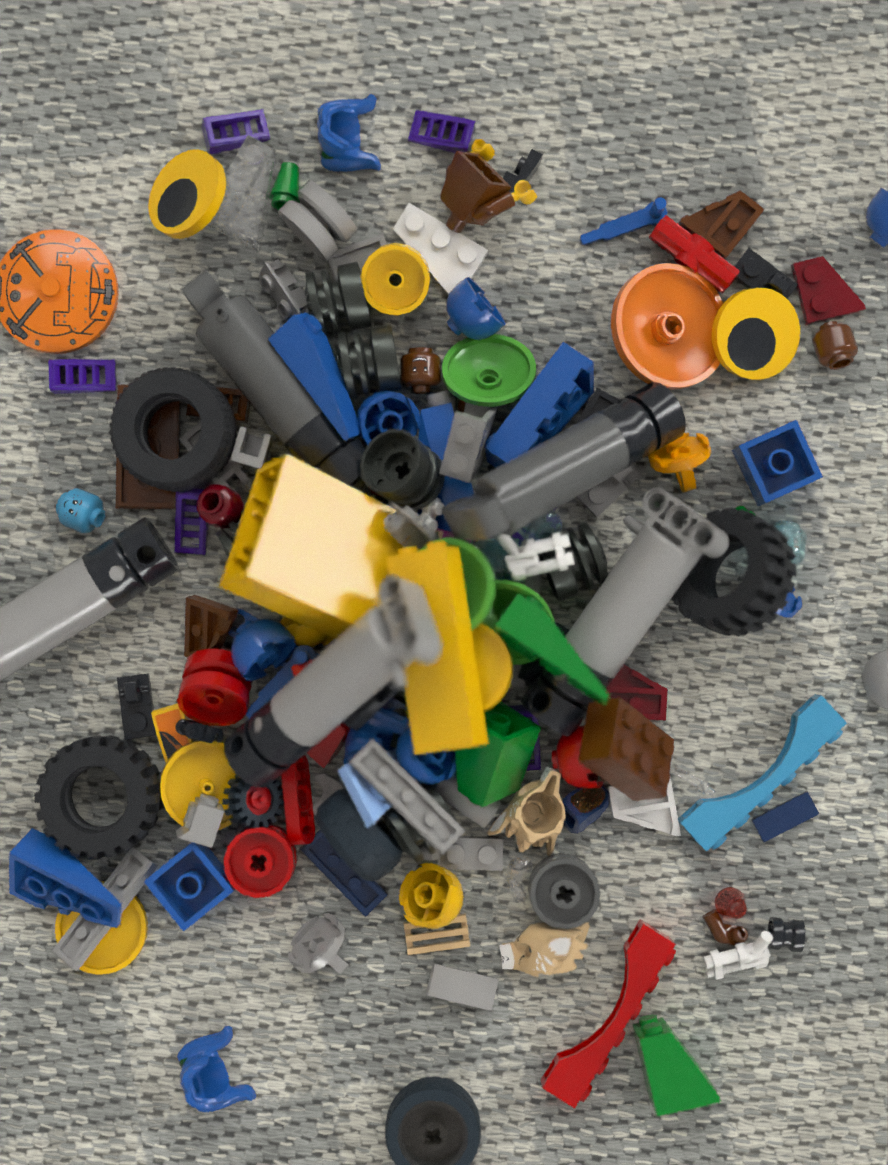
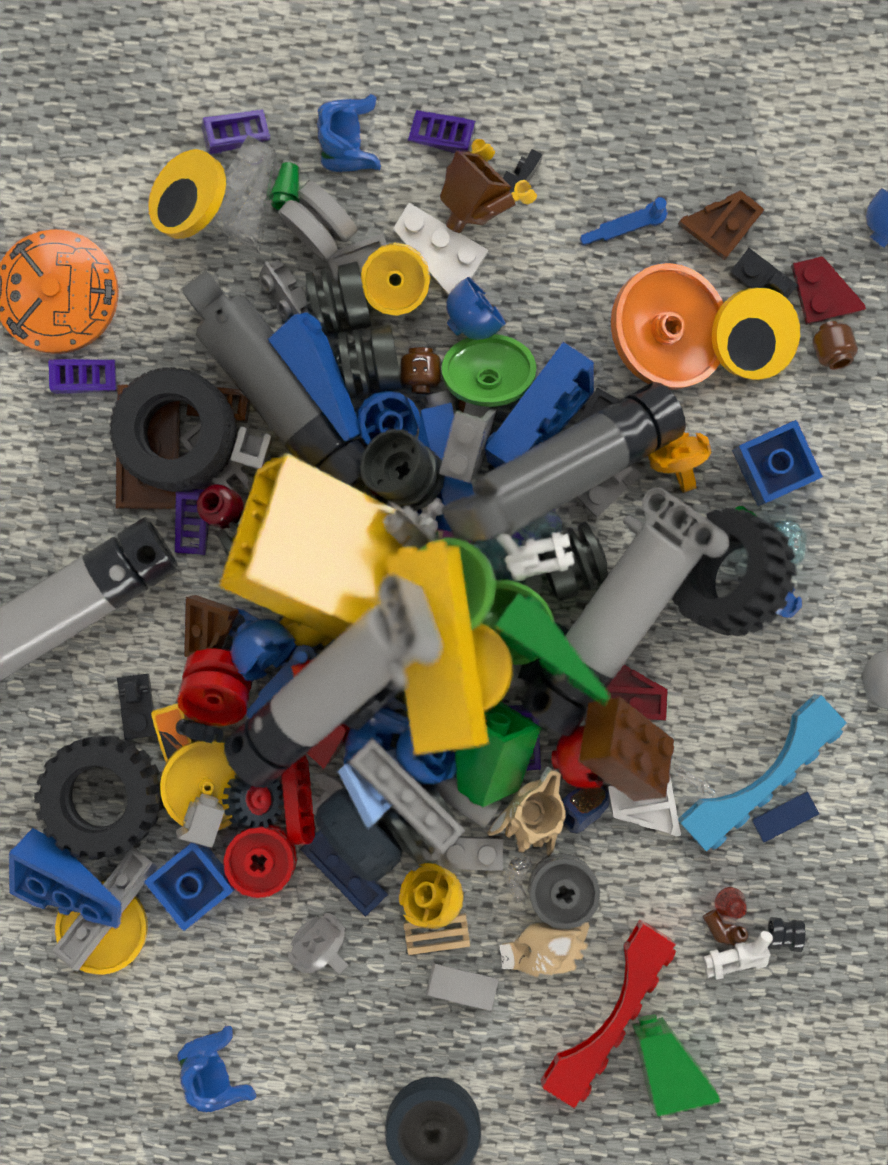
dark azure head [56,488,105,533] -> none
red piece [649,215,740,294] -> none

